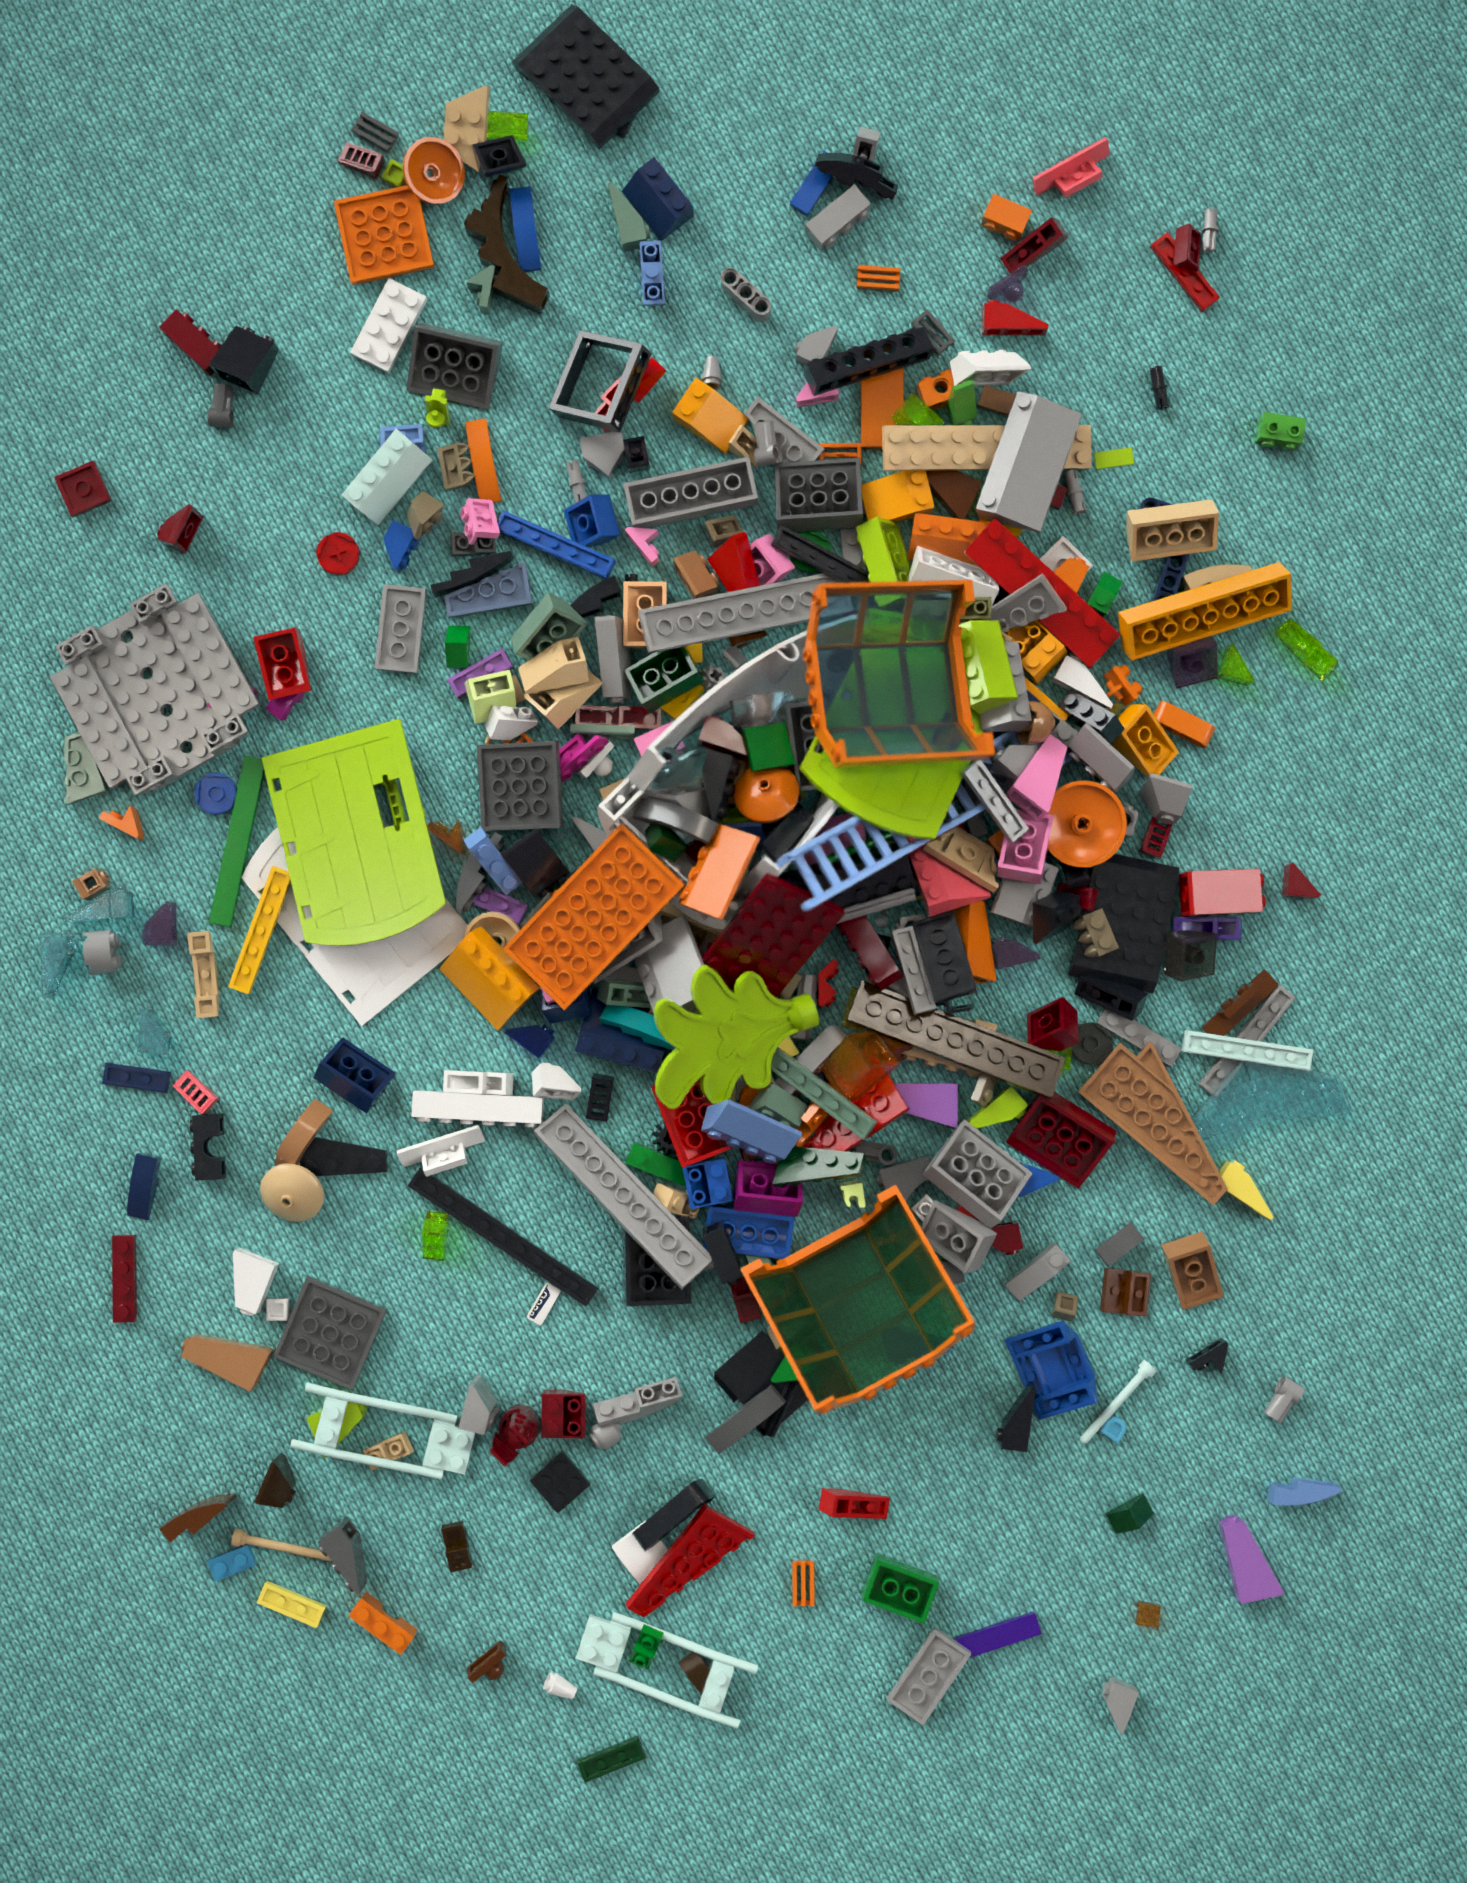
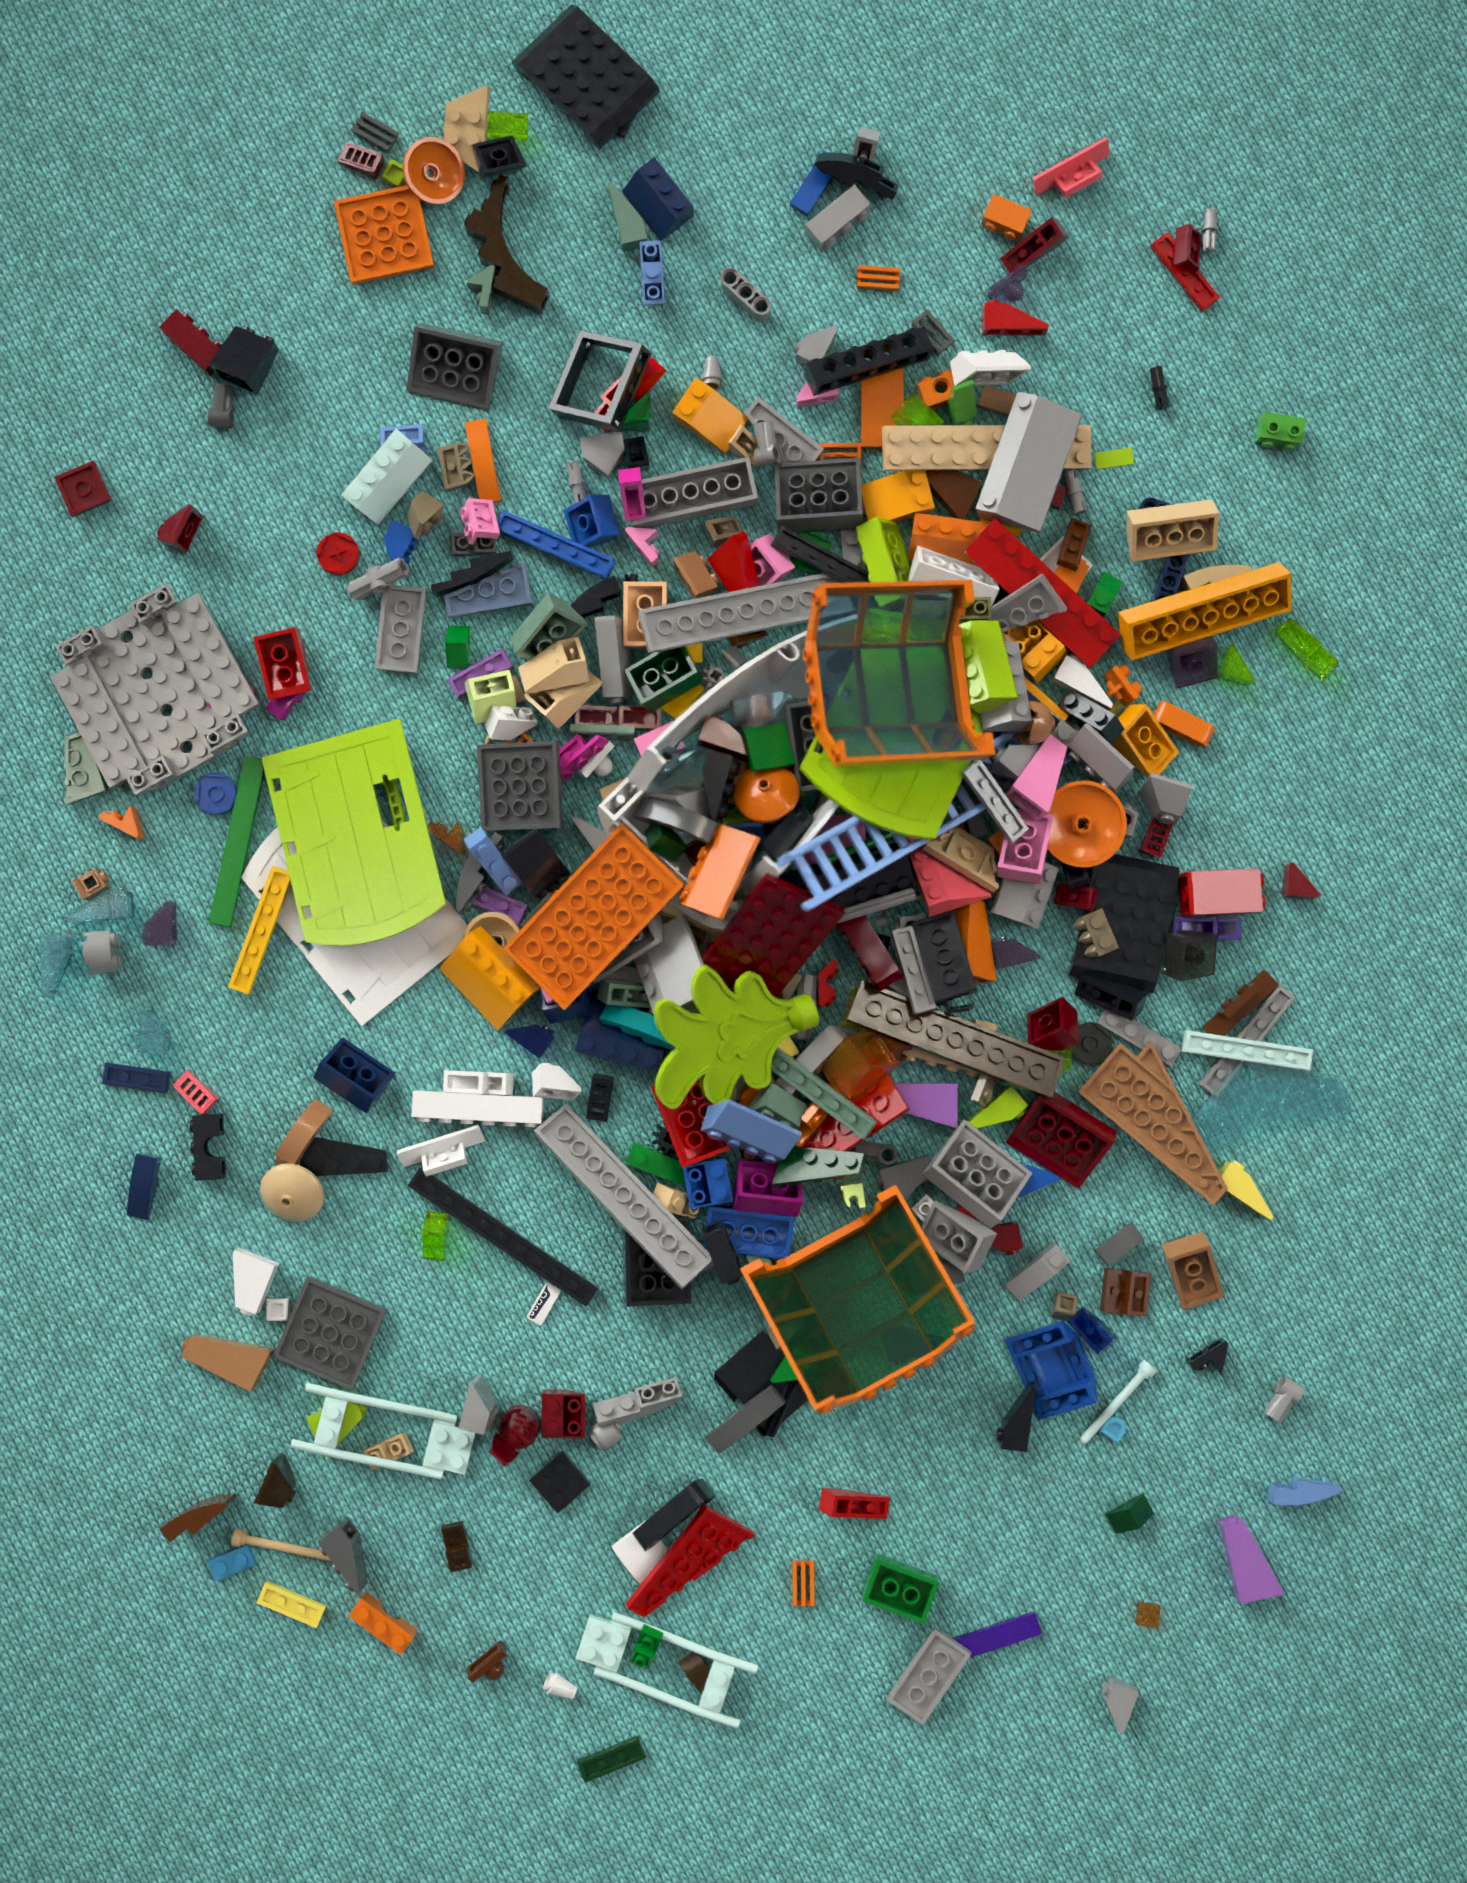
dark red plate [112,1235,137,1323] -> none
tan slope [187,931,219,1018] -> none
white plate [350,278,428,374] -> none
lime hips [425,389,450,428] -> none
blue slope [510,186,541,272] -> none
dark red slope [730,1276,761,1324] -> none
black slope [1033,890,1081,944] -> none
none -> light grey piece [347,558,410,600]
none -> dark pink slope [618,467,646,521]
none -> green slope [621,393,651,432]
none -> reddish brown tile [1056,518,1091,571]
none -> clear blue slope [1068,1307,1118,1355]

